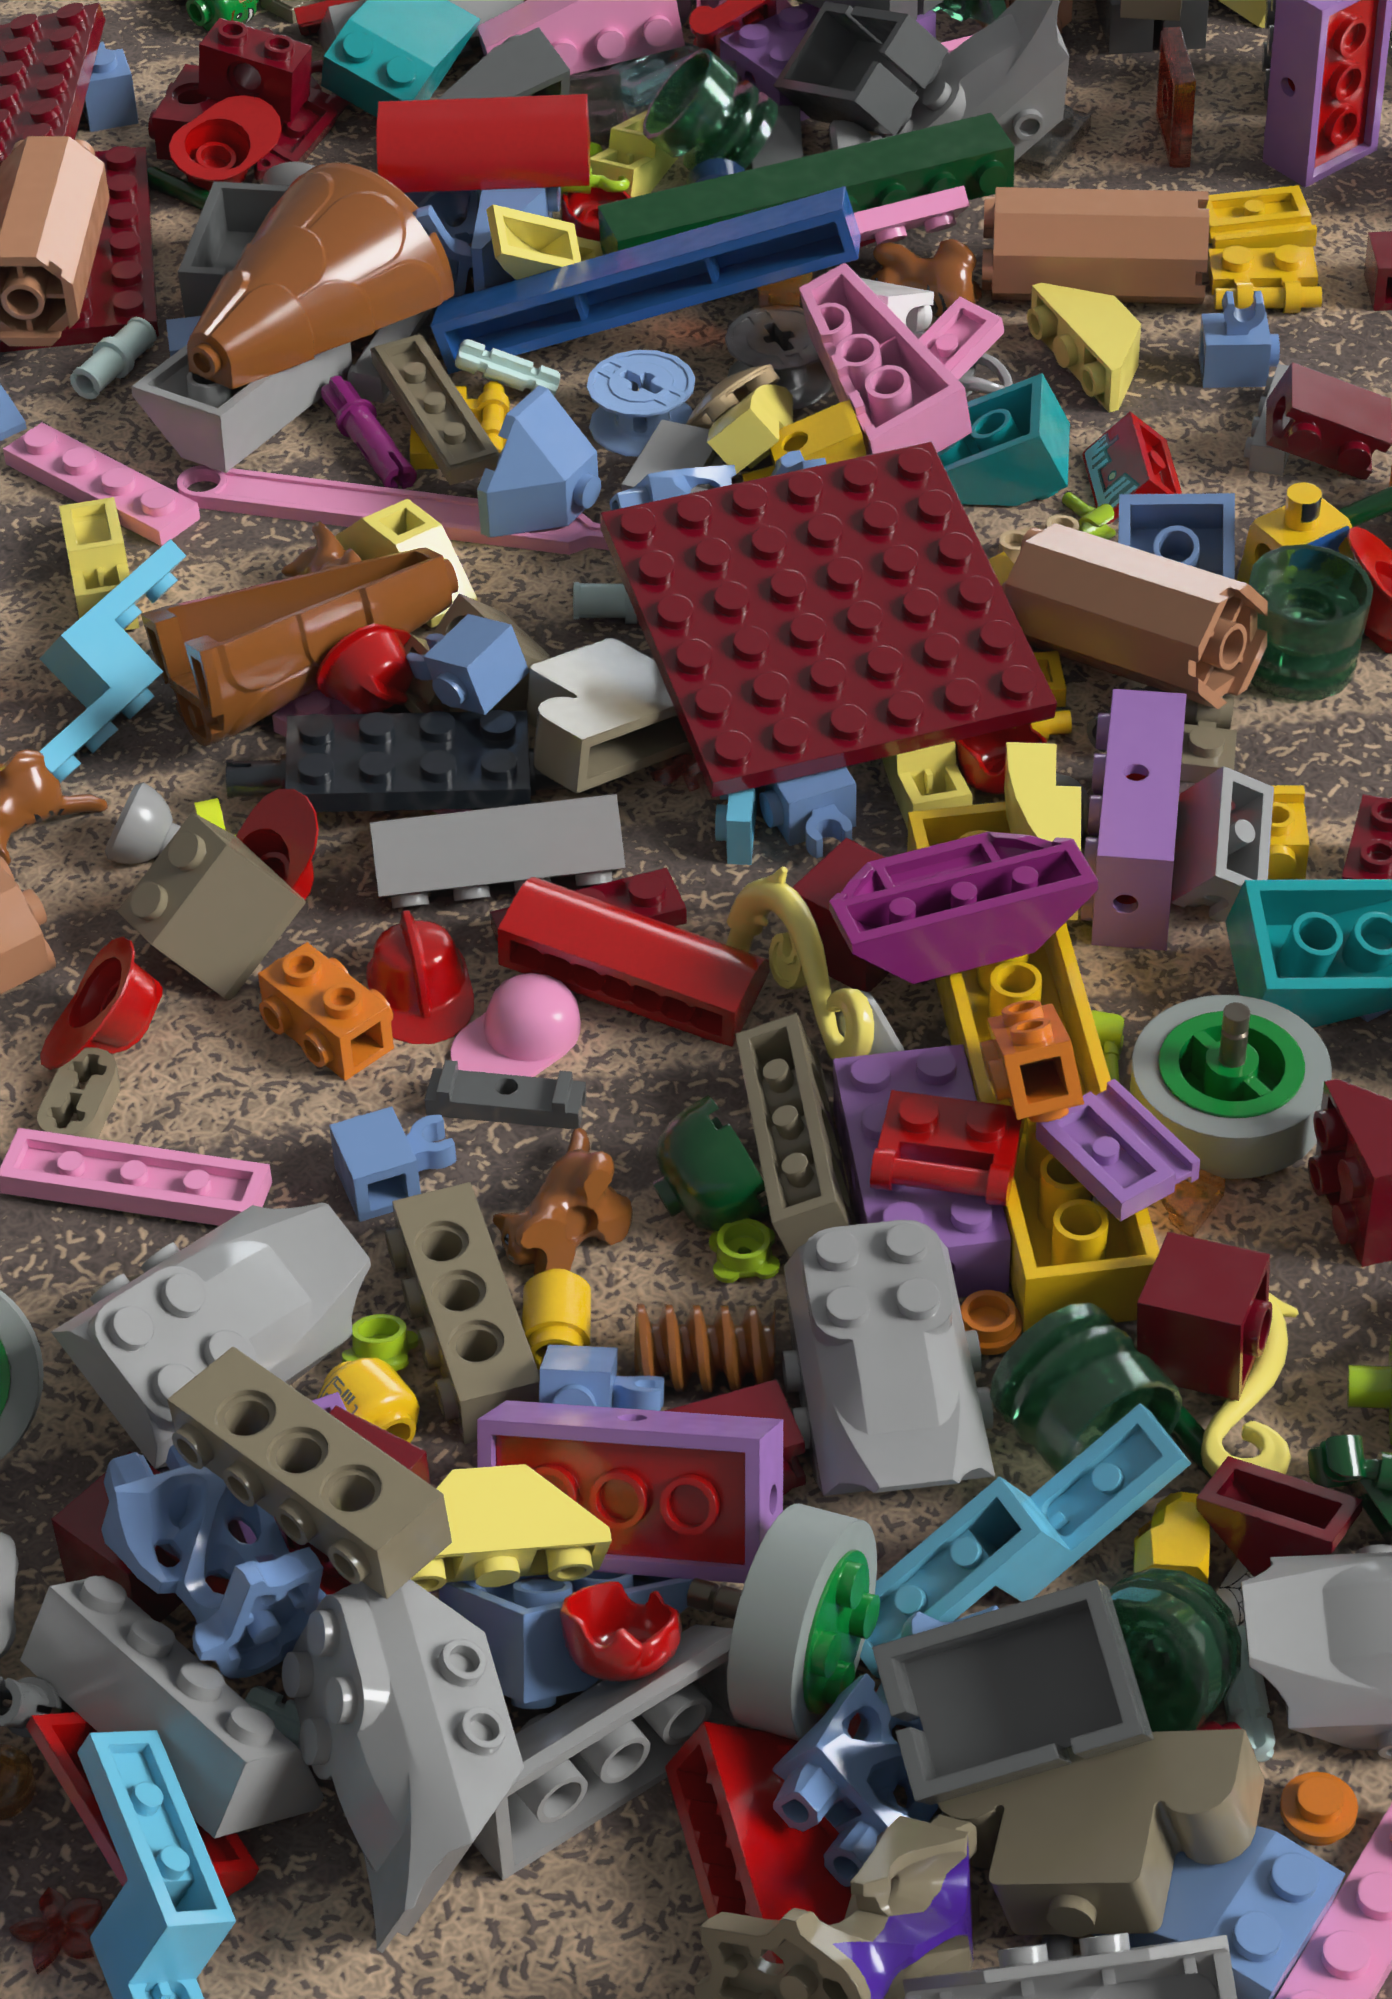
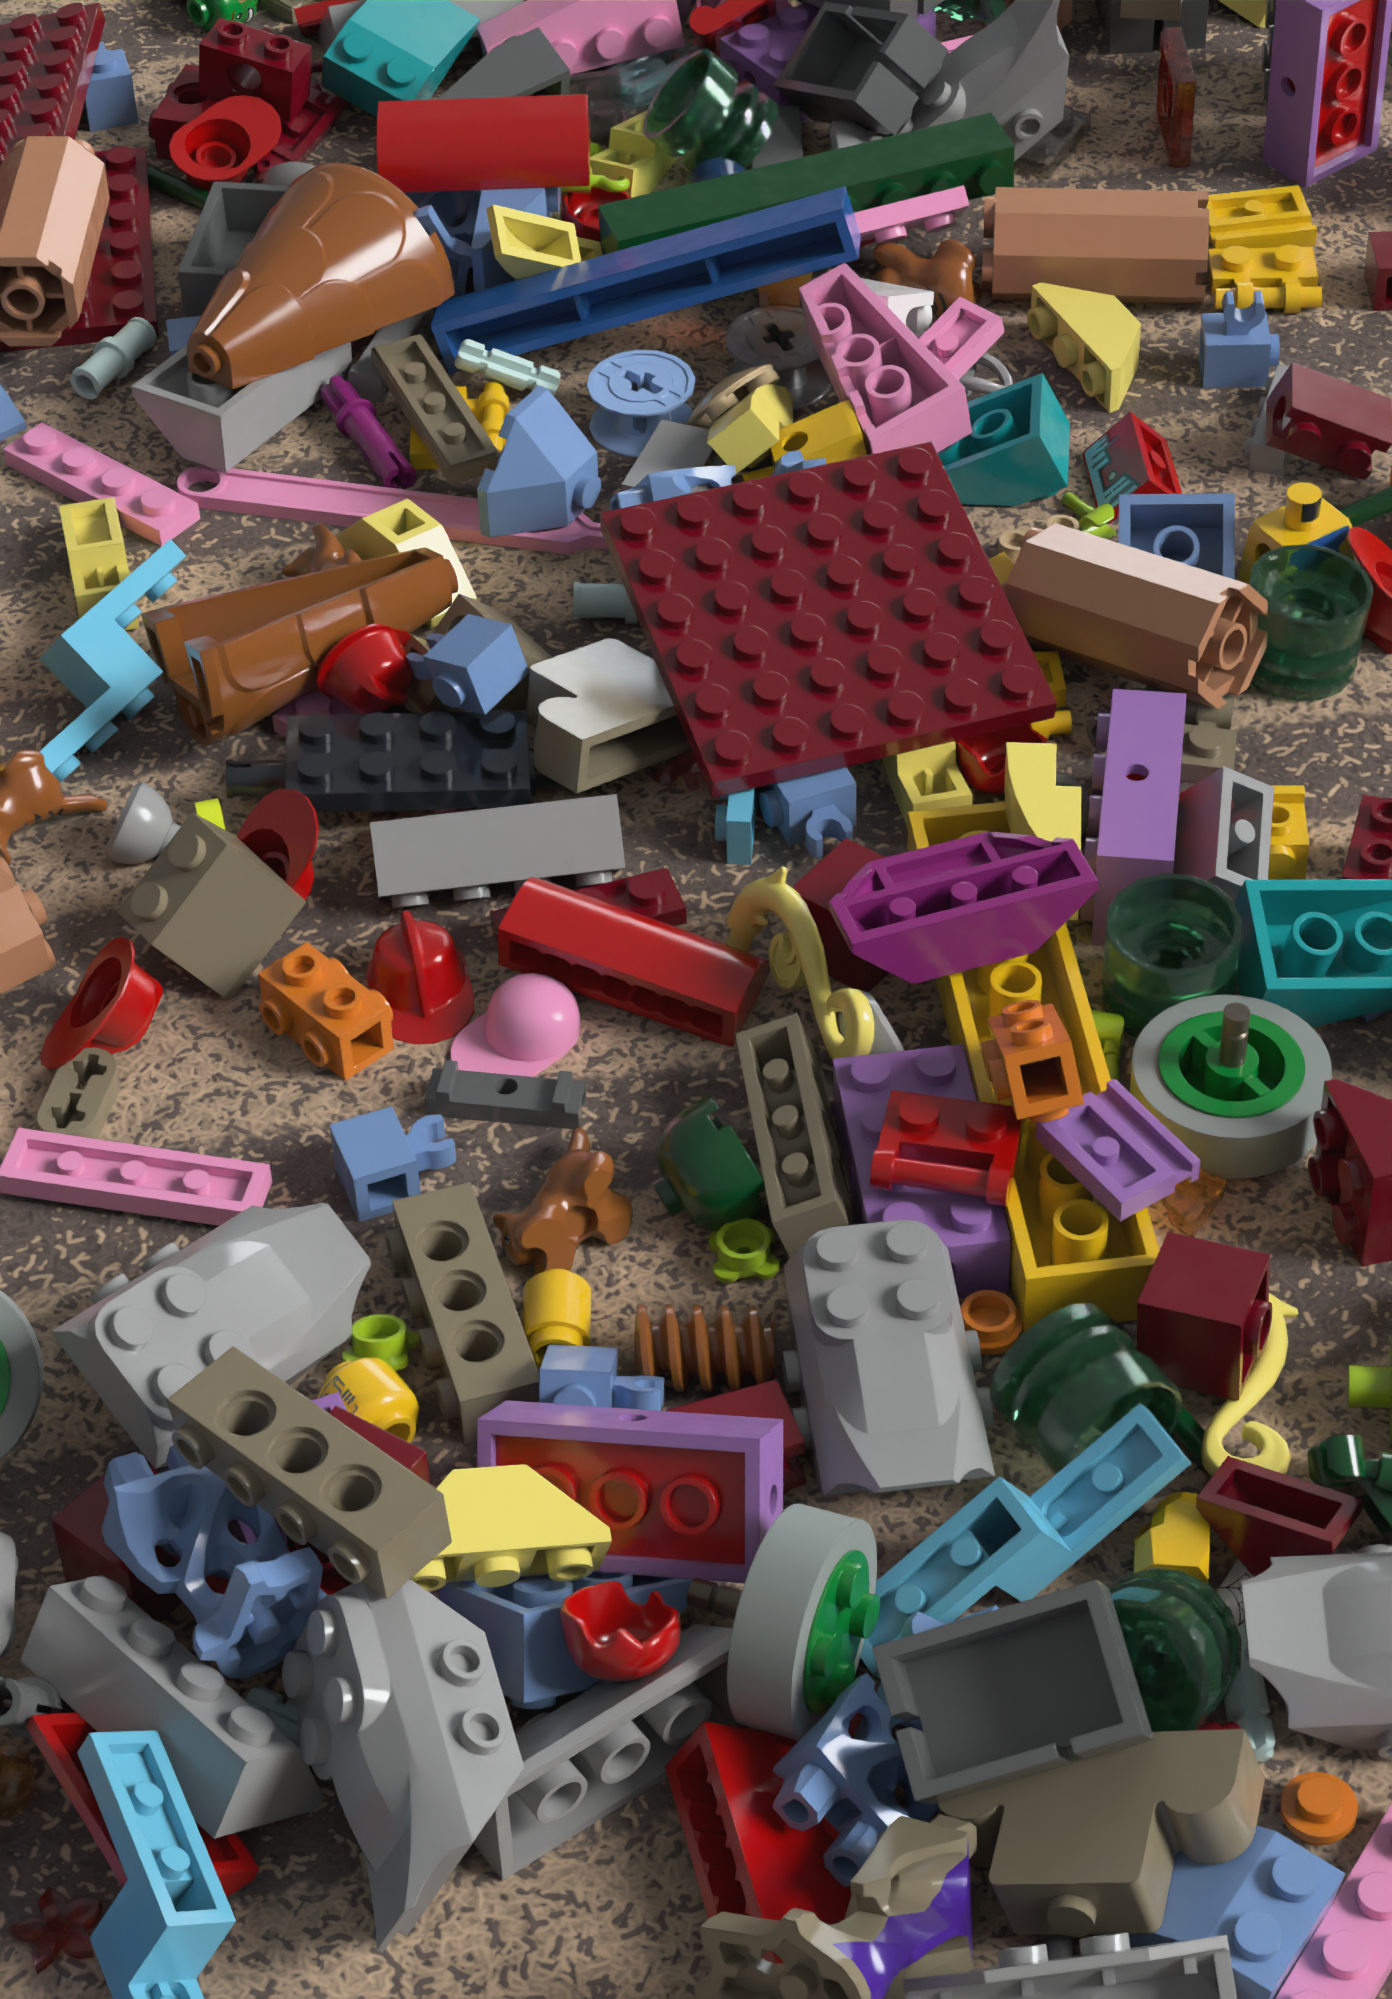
none -> clear green wheel [1102,873,1242,1038]

